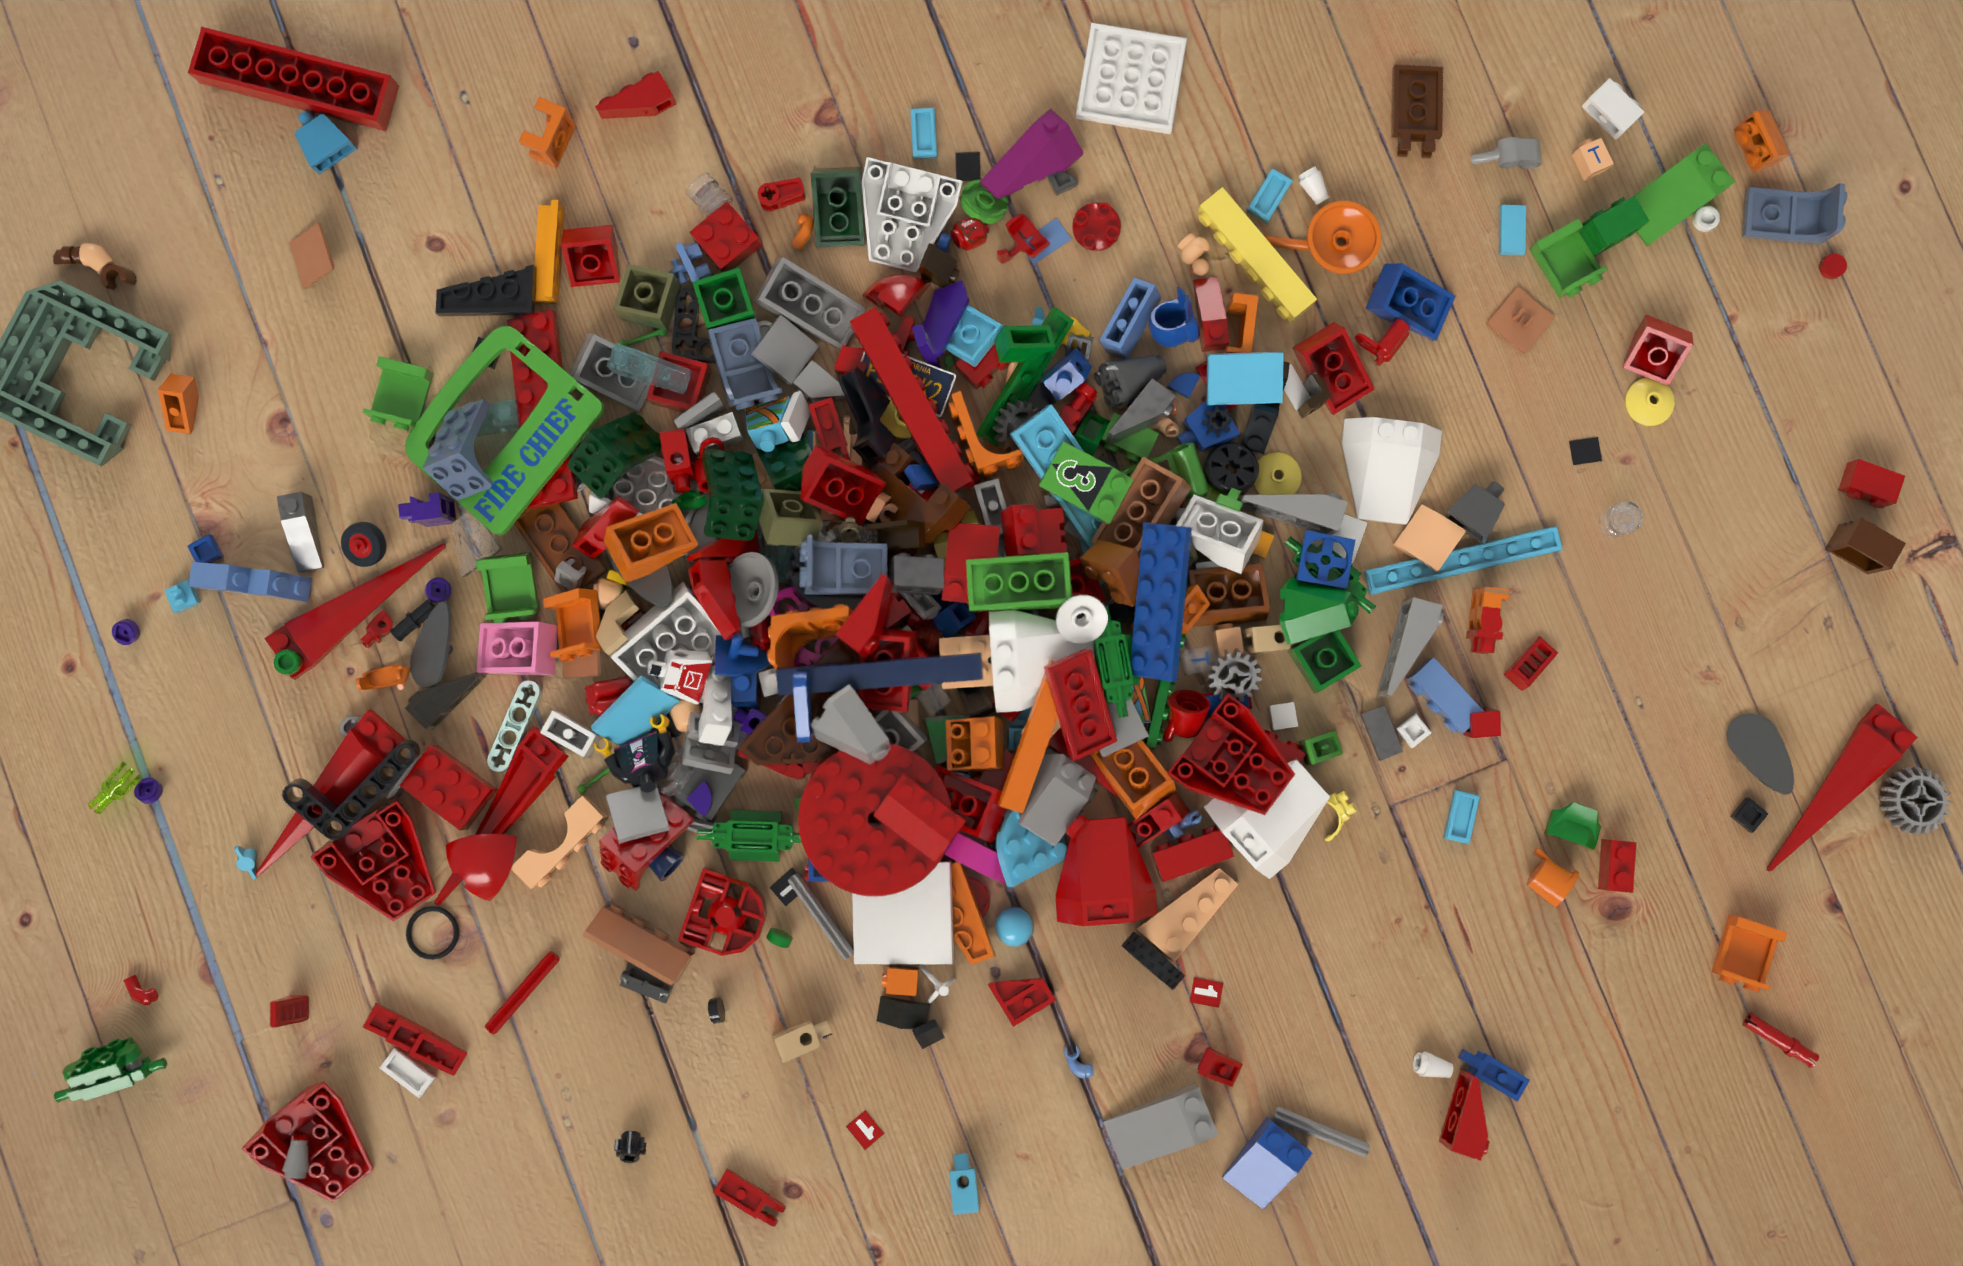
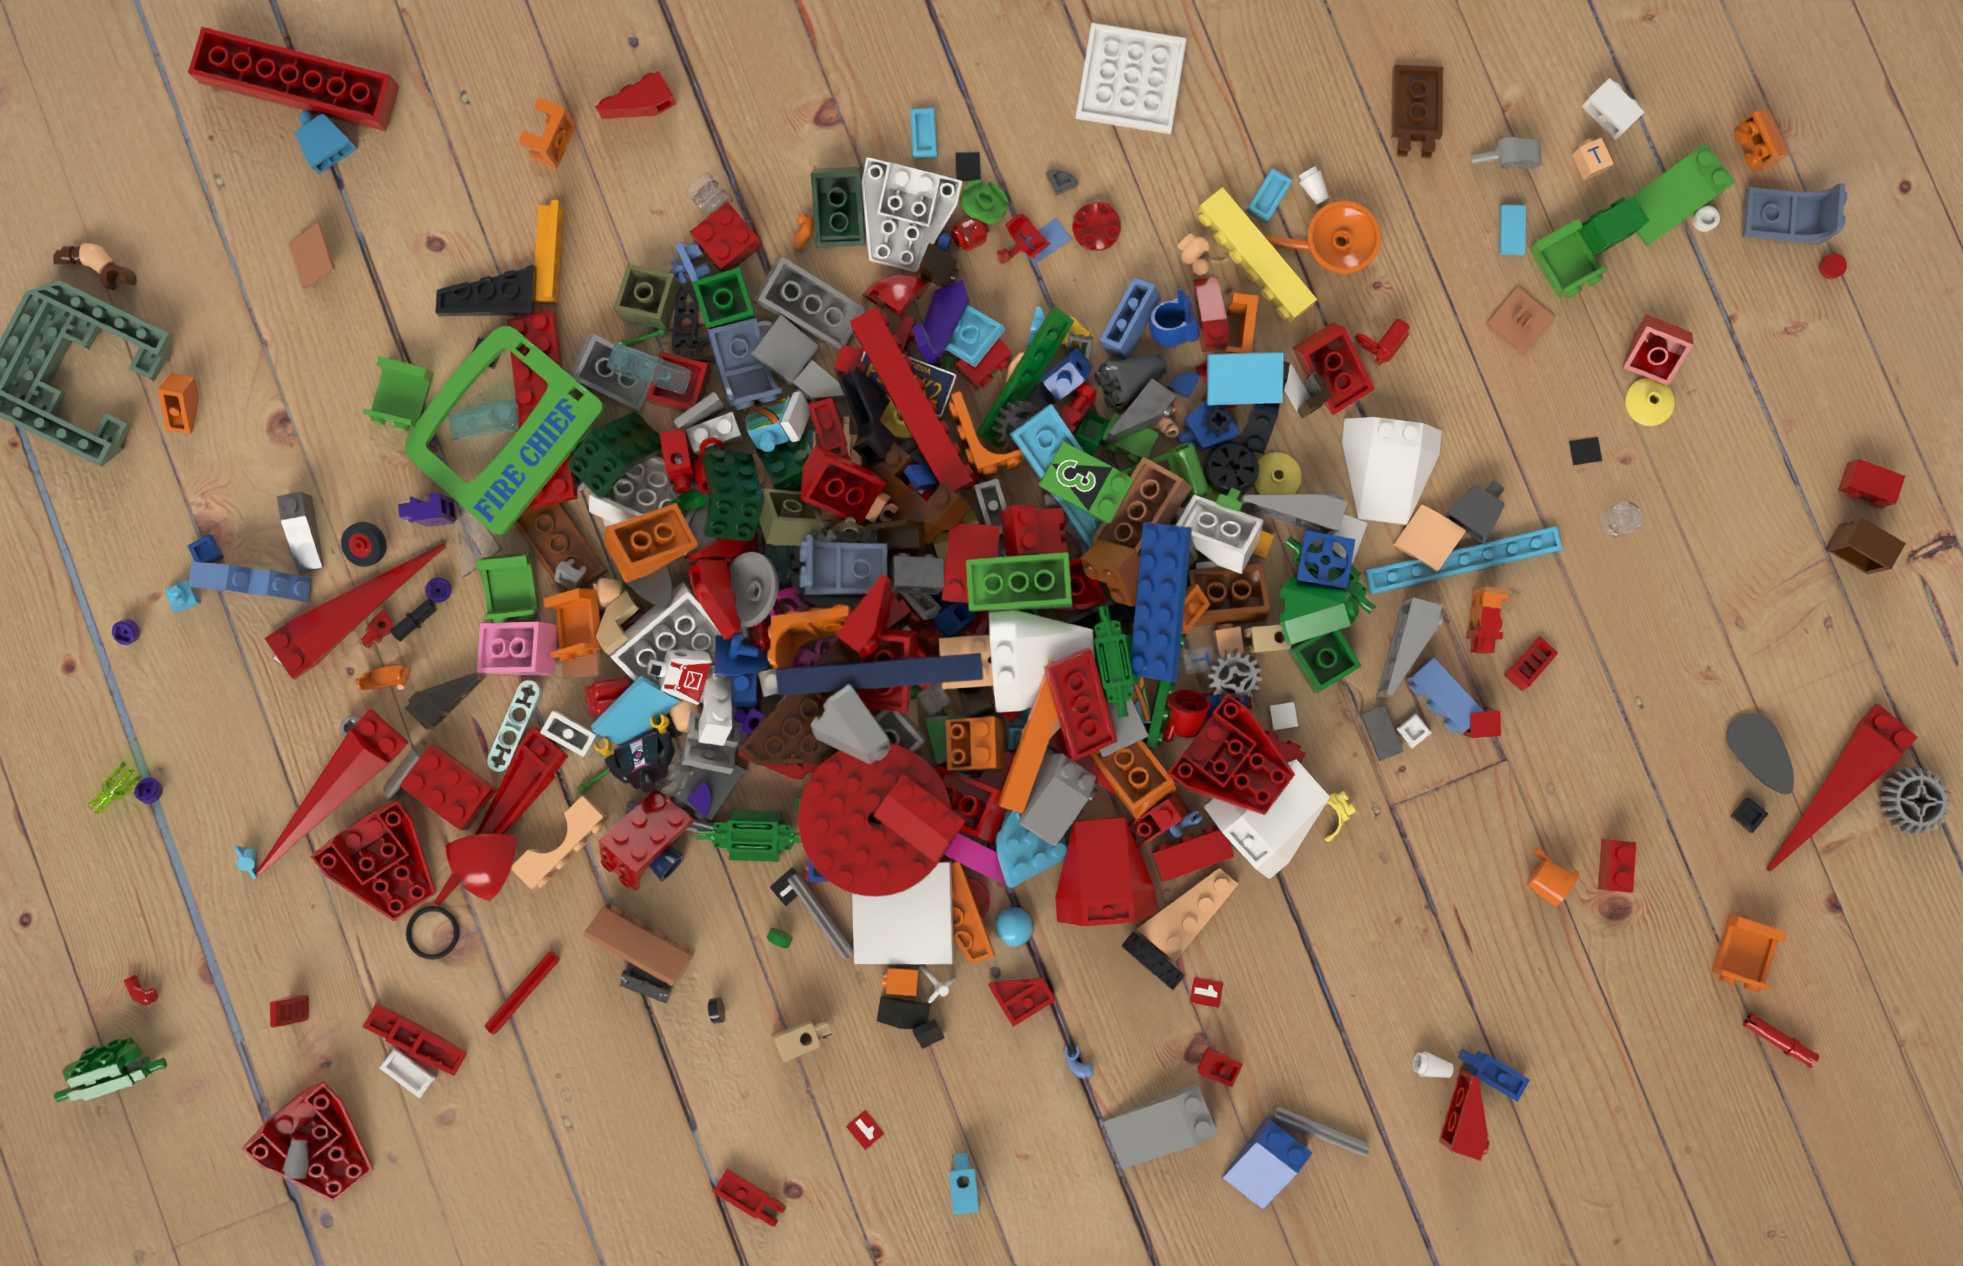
green tile [274,650,302,675] -> none
black beam [282,739,420,840] -> none
dark grey shield [410,602,453,688] -> none
sand blue bracket [422,398,493,500] -> none
red slope [561,225,620,287] -> none
red slope [572,496,639,559] -> none
yellow tile [606,569,630,588] -> none
light grey tile [606,782,669,843] -> none
black gear [614,1131,647,1163] -> none
red connector [678,867,767,956] -> none
red piece [758,178,805,212] -> none
beam [793,671,813,743] -> none
magenta wedge [980,108,1083,200] -> none
green slope [994,325,1055,363] -> none
white dish [1056,595,1108,644] -> none
red tile [1066,814,1090,839] -> none
bright green slope [1299,730,1343,765] -> none
blue slope [1365,263,1455,341] -> none
medium azure tile [1443,790,1480,844] -> none
green slope [1544,802,1602,850] -> none

